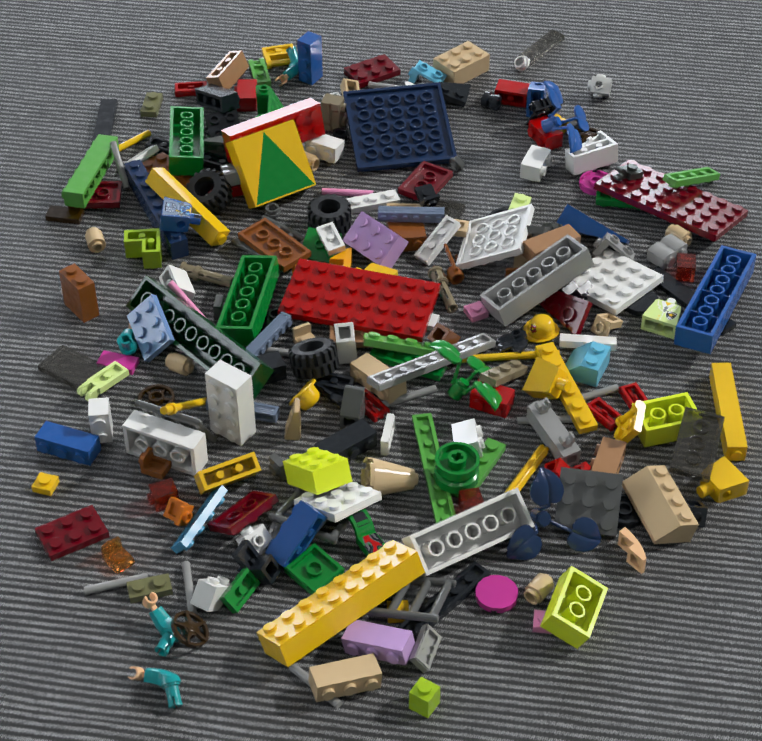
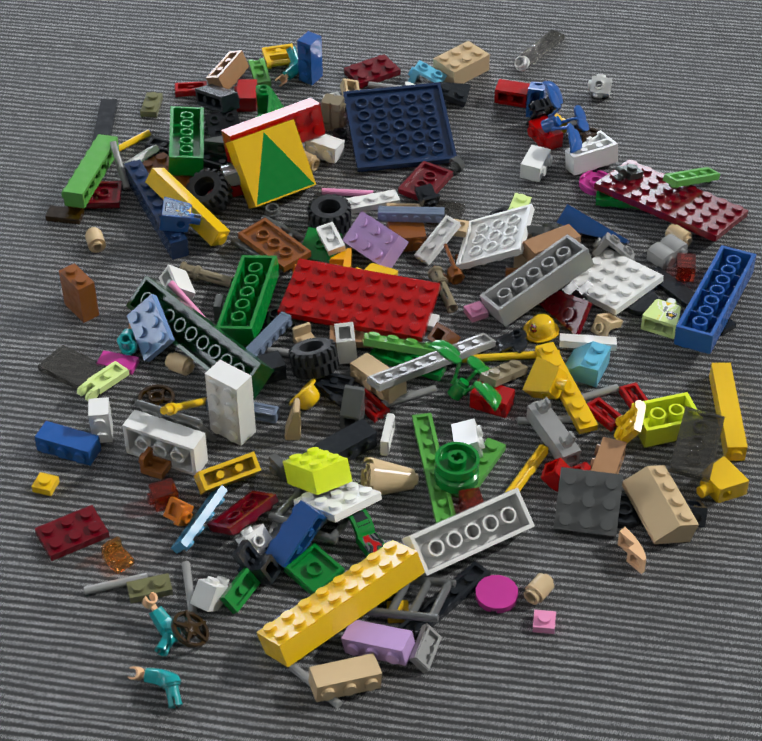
lime brick [124,228,162,269] -> none
lime brick [409,677,440,718] -> none
black wheel [480,91,502,111] -> none
dark blue plant [506,467,601,560] -> none
neon yellow brick [540,566,608,649] -> none

